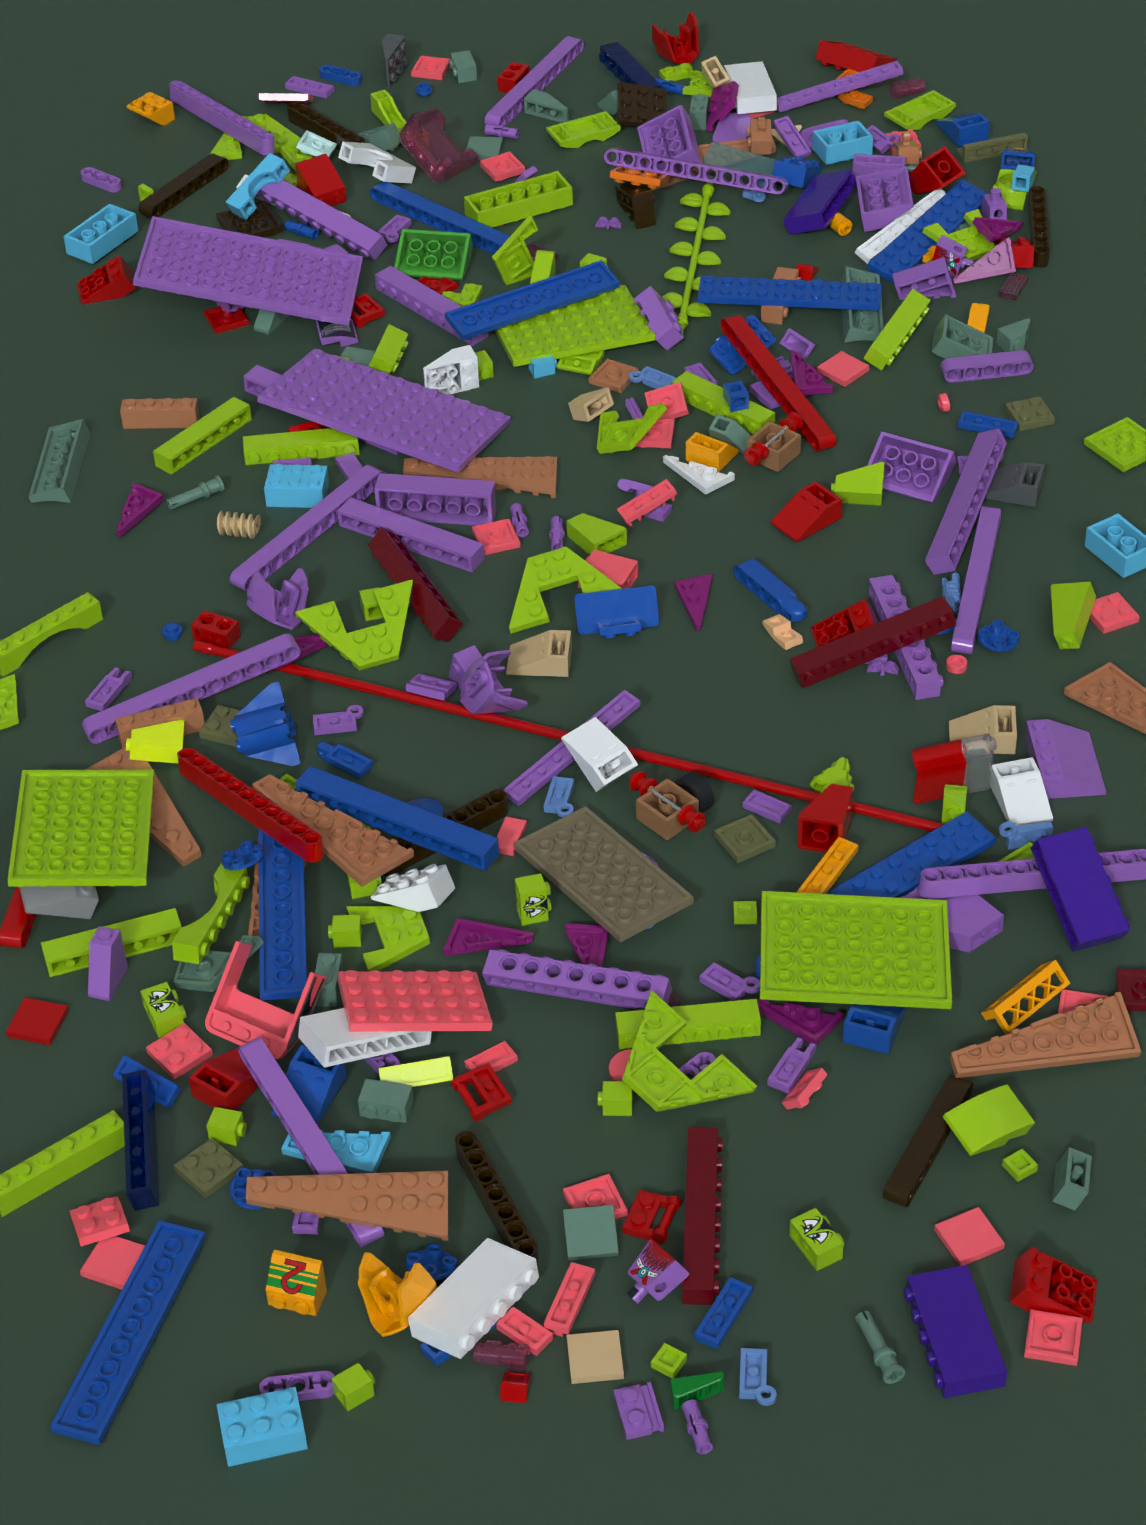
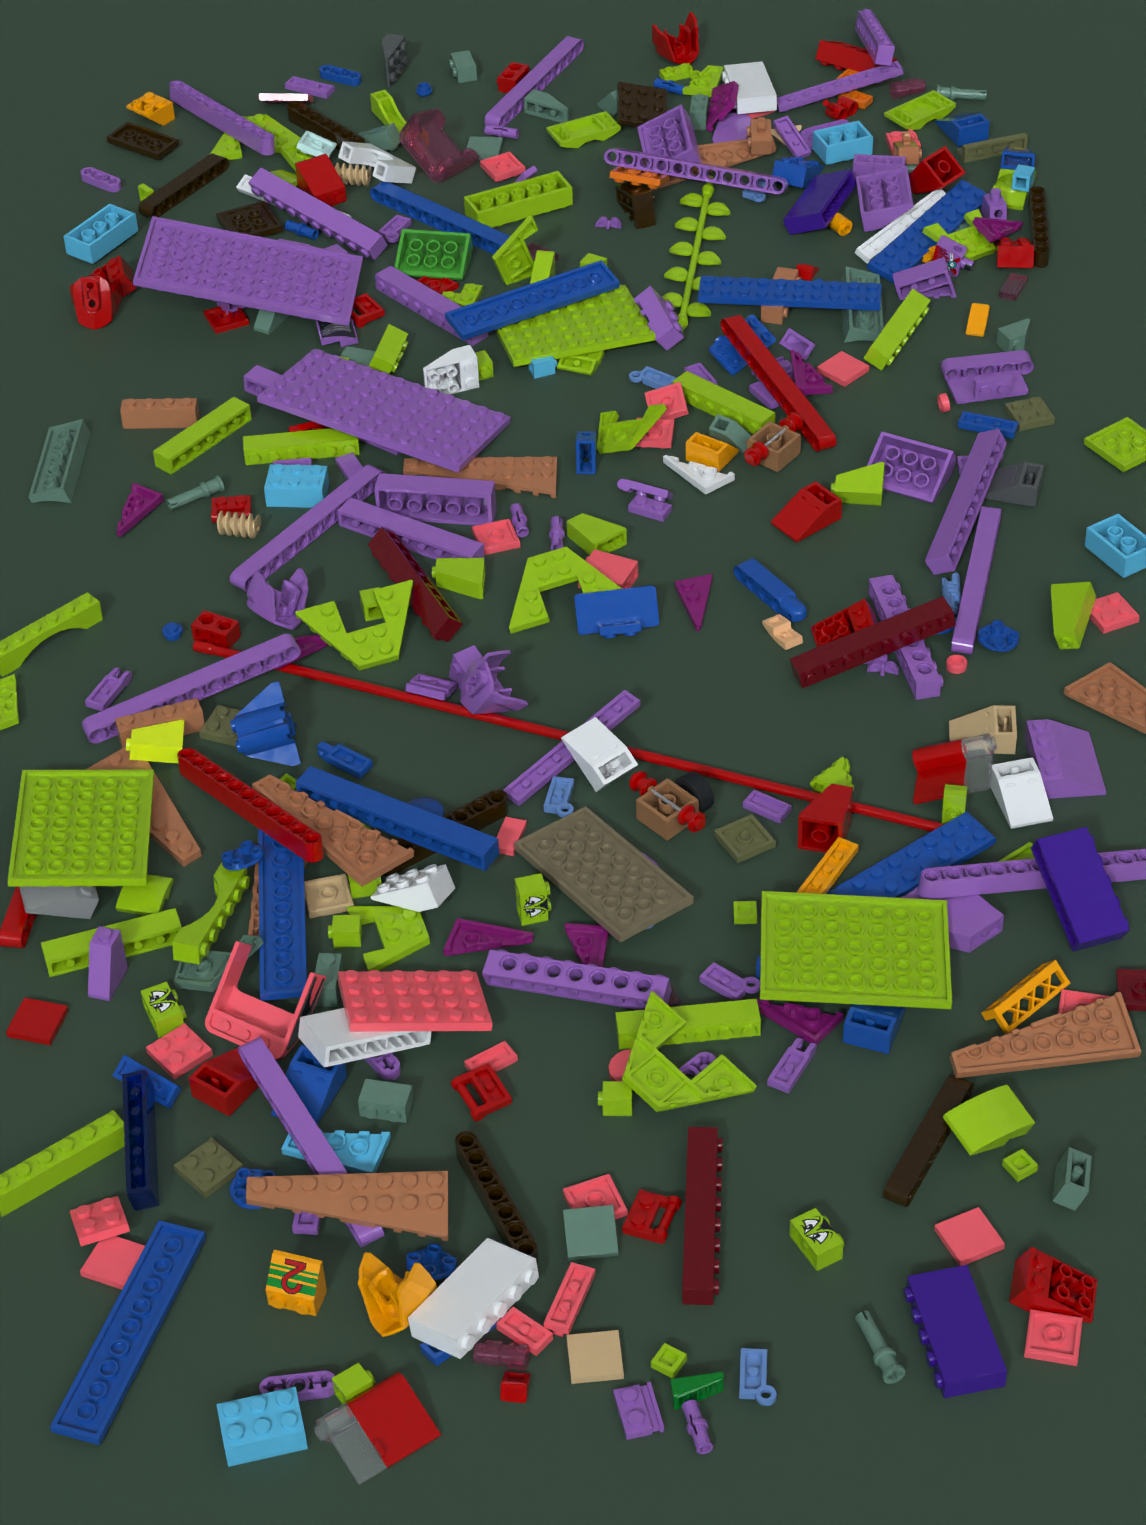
lime brick [206,1107,247,1146] -> none
medium azure arch [226,153,290,220] -> none
medium lavender hinge [313,705,364,735] -> none
neon yellow tile [378,1056,453,1087] -> none
coral tile [411,56,450,80] -> none
tan slope [506,630,572,677] -> none
tan slope [568,387,614,422] -> none
nougat tile [589,359,639,393] -> none
clear blue brick [599,42,661,88] -> none
coral plate [617,479,677,527] -> none
medium lavender axle [625,397,644,420] -> none
medium lavender torso [627,1239,690,1304] -> none
blue plate [694,1277,753,1350] -> none
tan slope [701,56,730,88] -> none
clear light blue piece [703,142,775,178] -> none
blue brick [723,380,749,412] -> none
coral plate [781,1068,827,1110] -> none
medium lavender hinge [867,125,900,155] -> none
sand green slope [931,314,994,359] -> none
wing [952,237,1016,284] -> none
medium blue hinge [999,821,1053,850] -> none
none -> red piece [70,276,122,330]
none -> dark brown plate [107,122,179,160]
none -> lime slope [115,874,174,915]
none -> red plate [211,495,251,523]
none -> tan tile [305,873,354,919]
none -> red door [314,1372,441,1485]
none -> tan piece [335,163,372,187]
none -> lime slope [432,558,486,599]
none -> blue torso [576,431,597,474]
none -> red beam [823,96,858,120]
none -> medium lavender brick [855,9,895,66]
none -> sand green pin [937,85,987,101]
none -> medium lavender bracket [947,370,1029,404]

